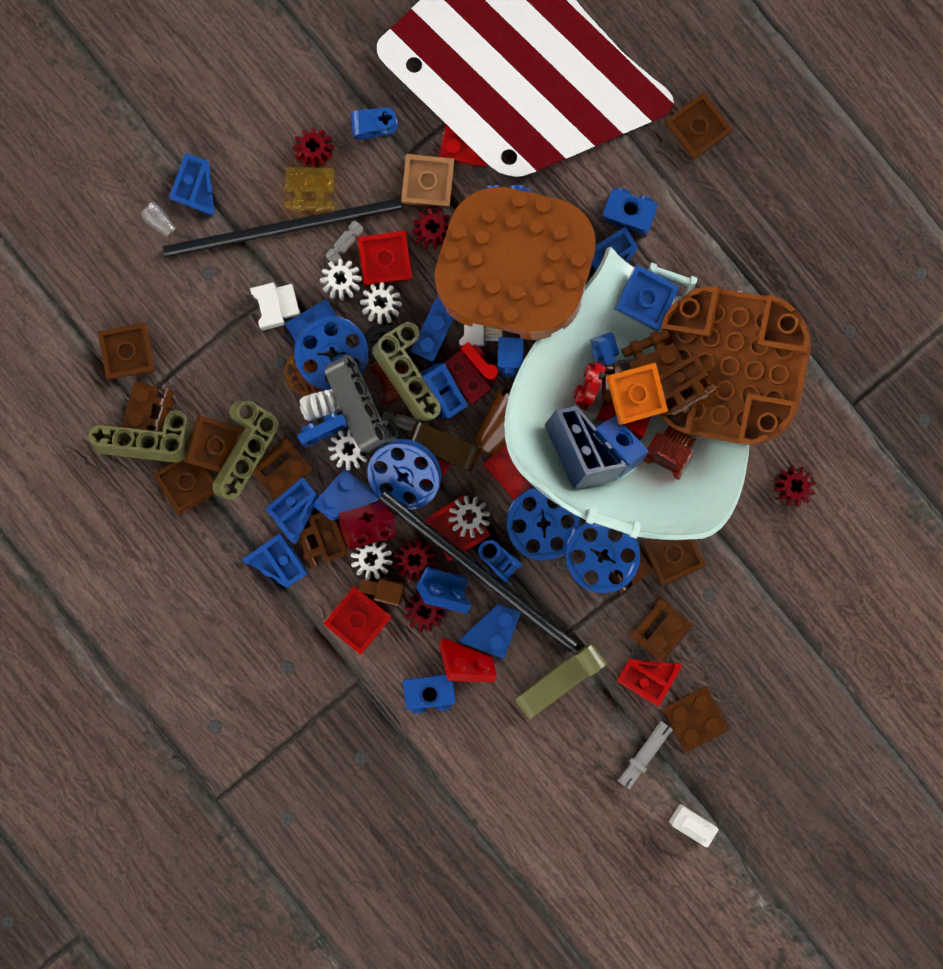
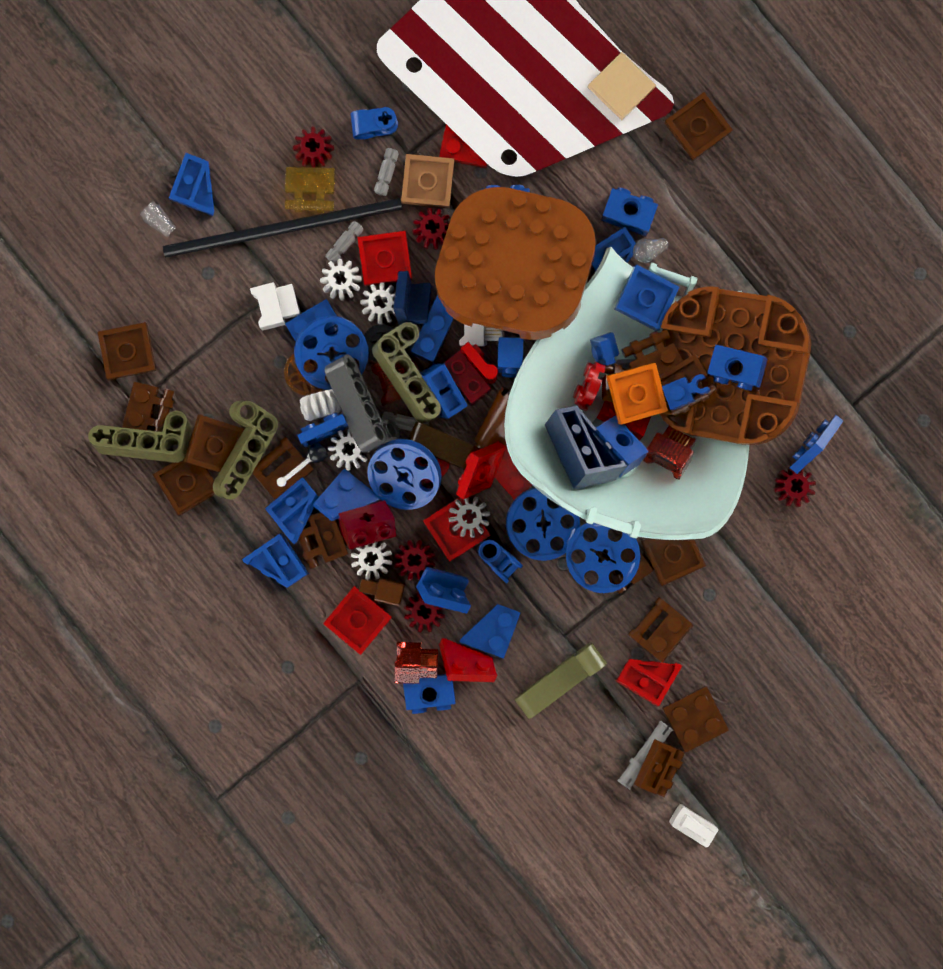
black piece [378,490,577,652] -> none
none -> hinge [277,442,328,487]
none -> light grey axle [374,148,399,196]
none -> dark blue panel [393,271,432,325]
none -> clear red piece [394,642,438,684]
none -> red plate [456,442,506,499]
none -> tan tile [588,52,656,120]
none -> clear cone [633,238,668,263]
none -> reddish brown plate [634,739,685,797]
none -> blue plate [662,374,710,411]
none -> blue brick [707,344,768,391]
none -> blue plate [790,415,843,474]

